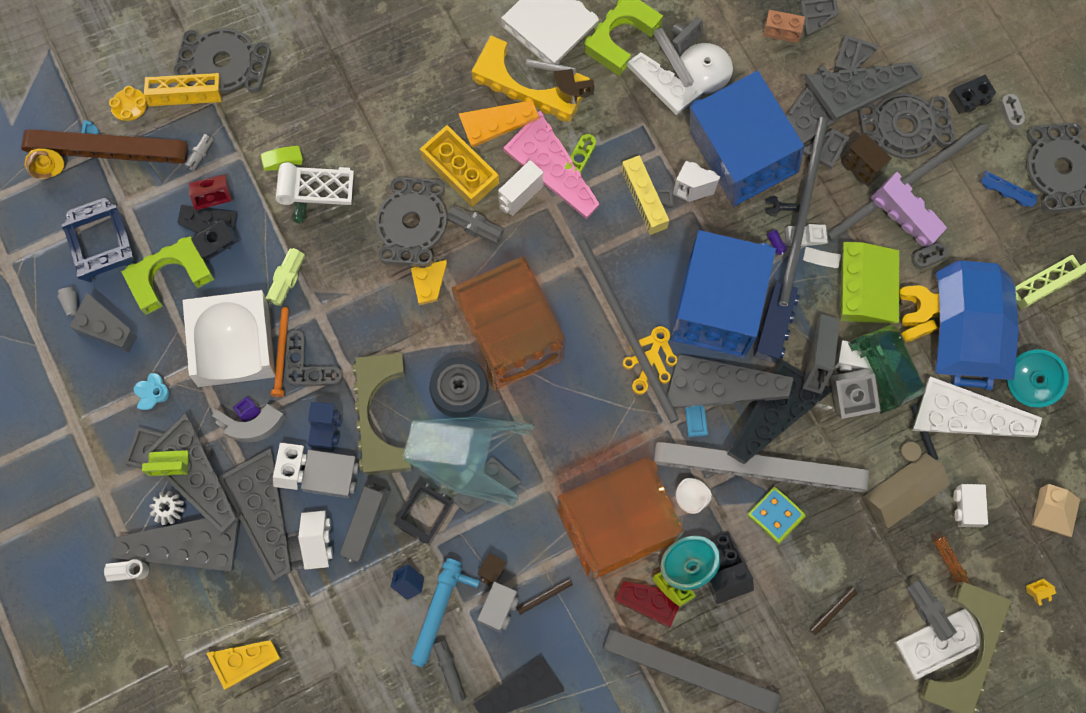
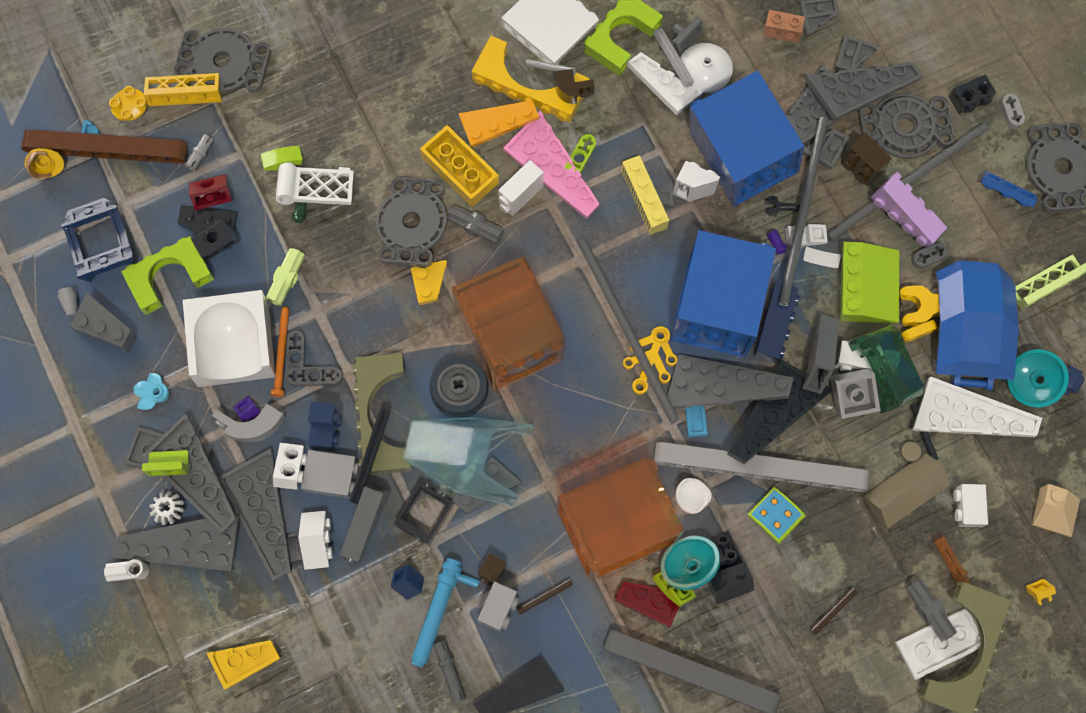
none -> black axle [349,409,390,504]
none -> dark blue head [1065,366,1085,396]

